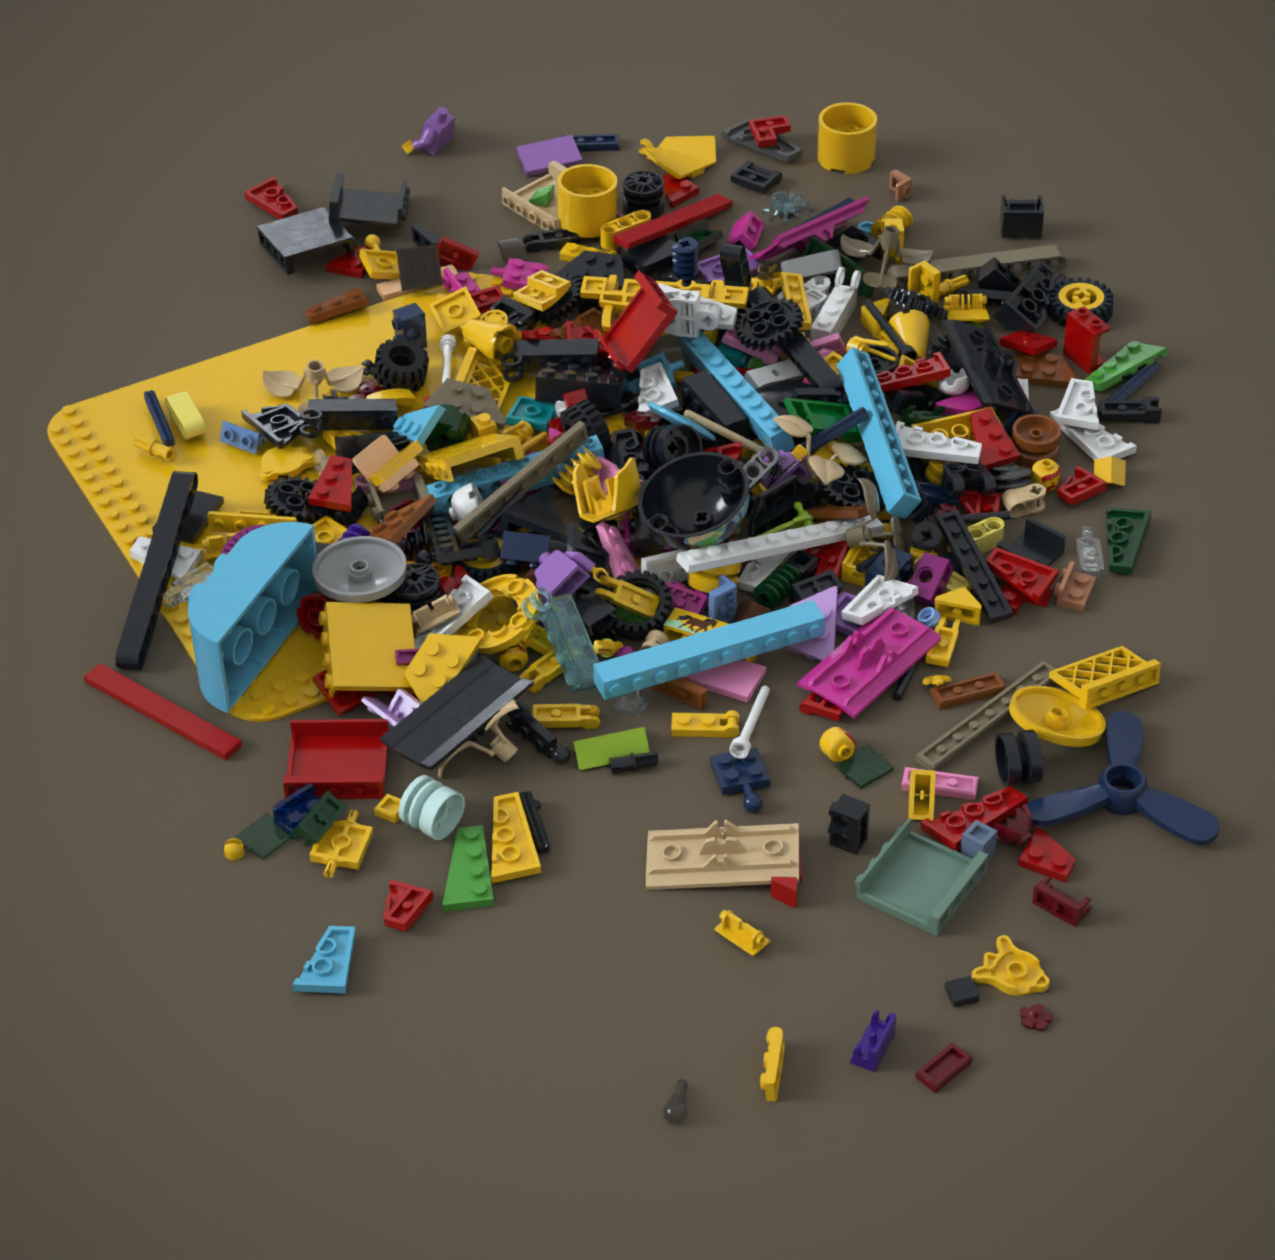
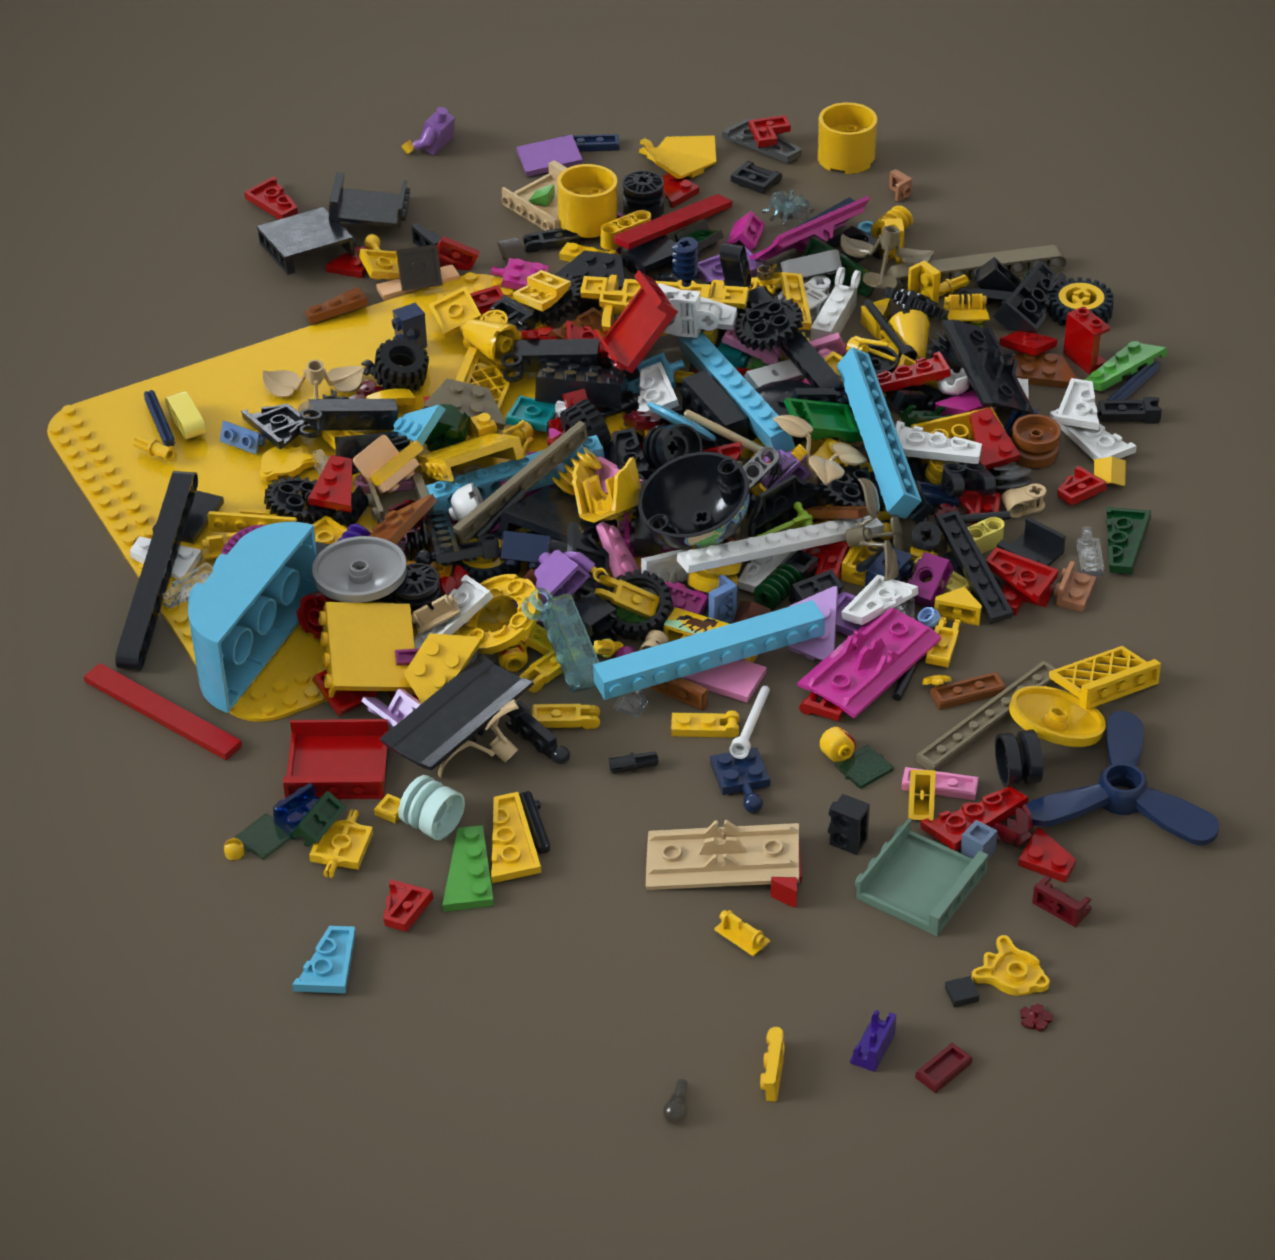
white piece [440,334,457,383] -> none
dark pink bracket [442,268,481,293] -> none
yellow bar [500,431,549,463] -> none
lime panel [570,727,650,770] -> none
dark blue axle [790,407,869,453] -> none
black piece [1000,195,1044,238] -> none
yellow head [1031,459,1061,493] -> none

